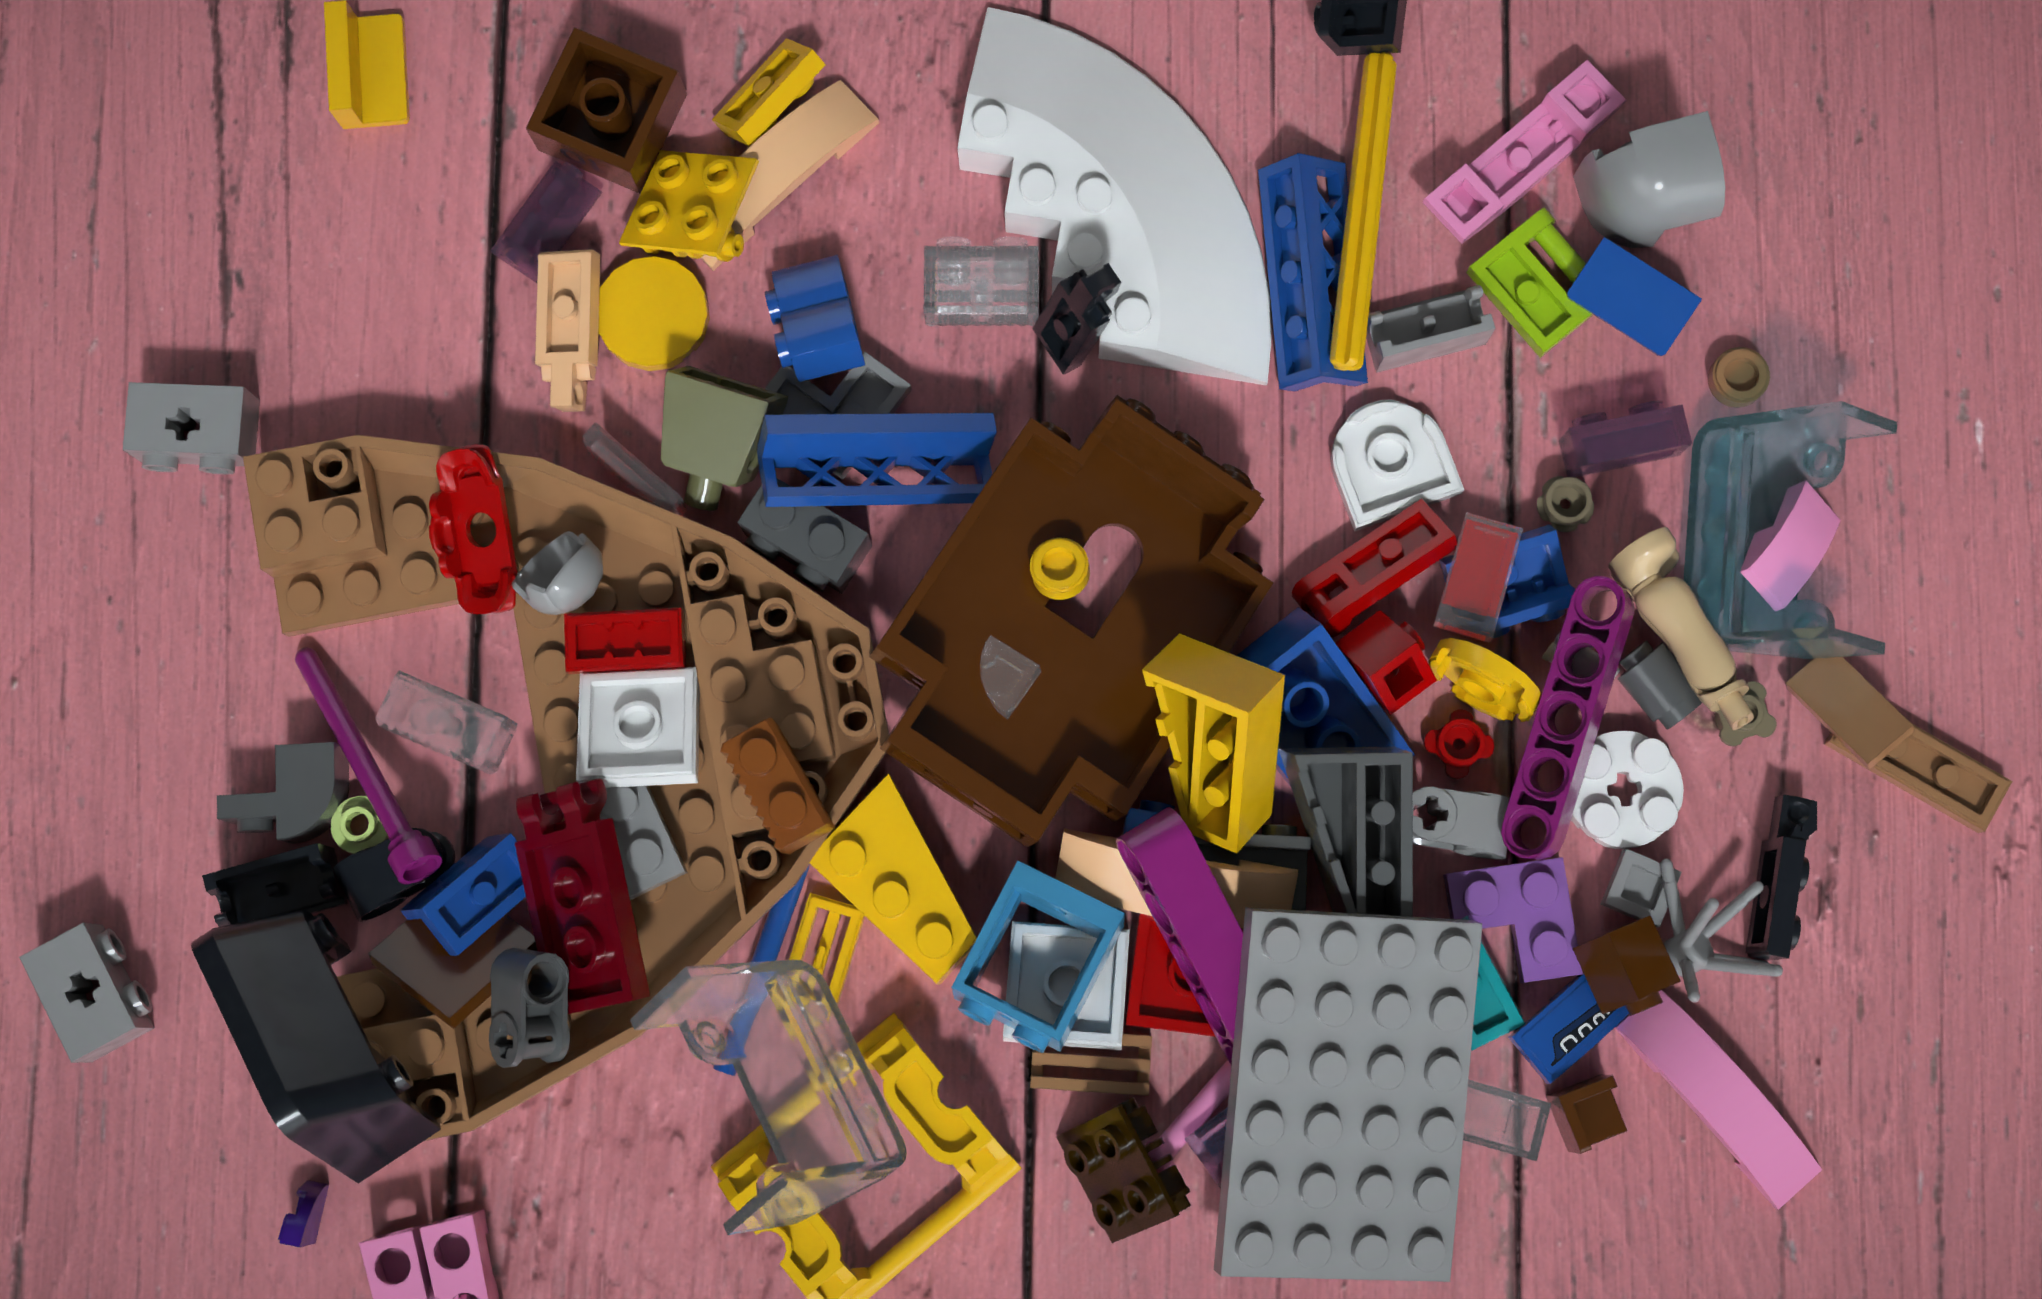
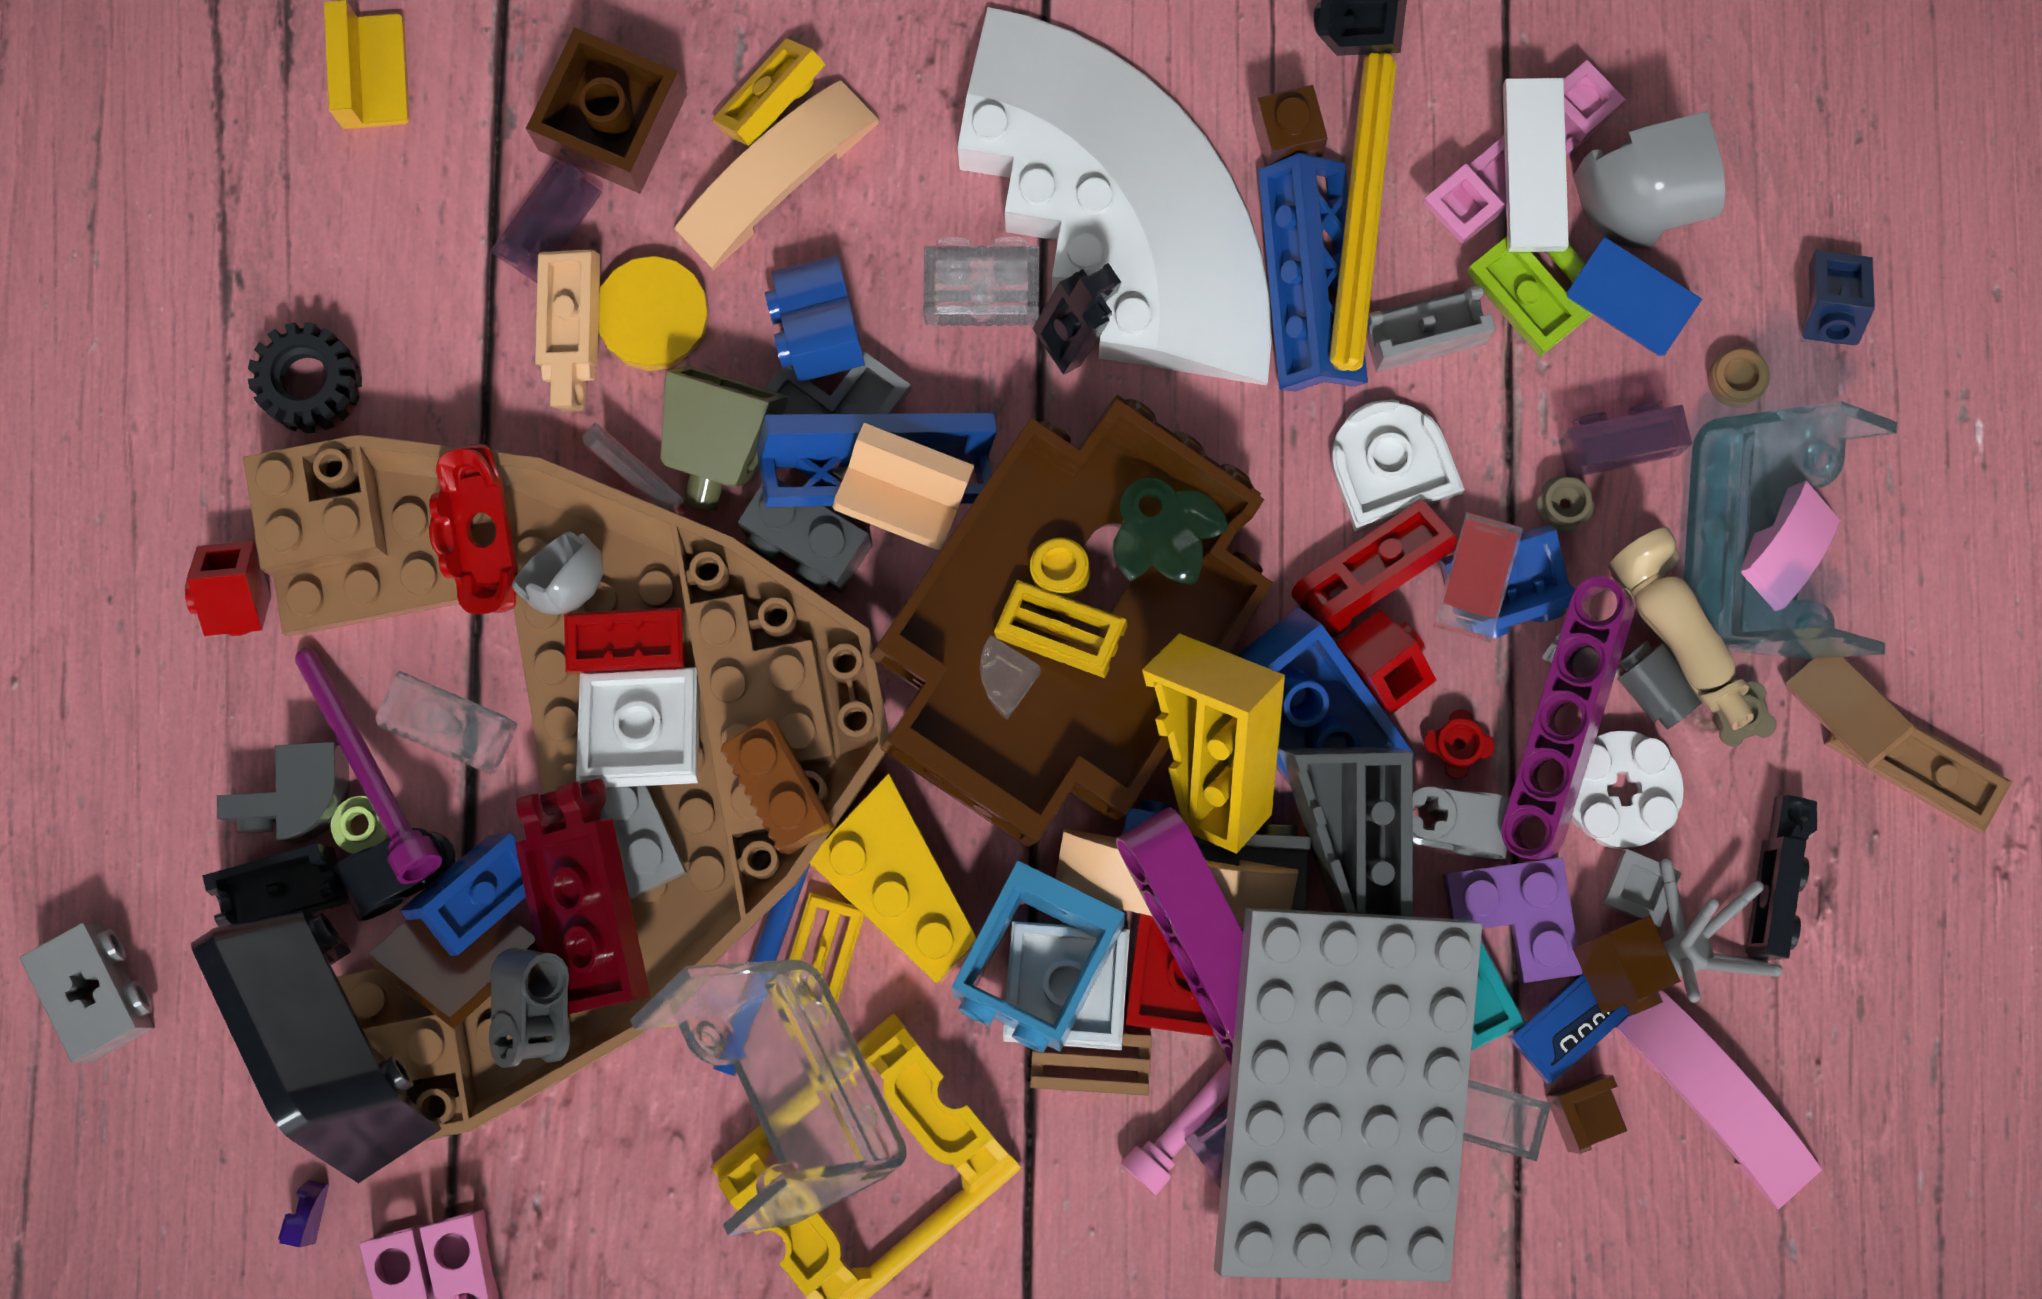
light grey brick [123,382,260,475] -> none
yellow hinge [619,150,759,262] -> none
dark brown hinge [1056,1097,1191,1243] -> none
yellow tile [1428,638,1542,722] -> none
none -> red brick [185,540,271,636]
none -> black tyre [248,322,362,433]
none -> light nougat panel [833,423,974,550]
none -> yellow tile [994,580,1127,678]
none -> clear green plate [1113,478,1228,585]
none -> reddish brown brick [1253,85,1328,167]
none -> white tile [1503,78,1569,252]
none -> dark blue bracket [1802,250,1875,346]

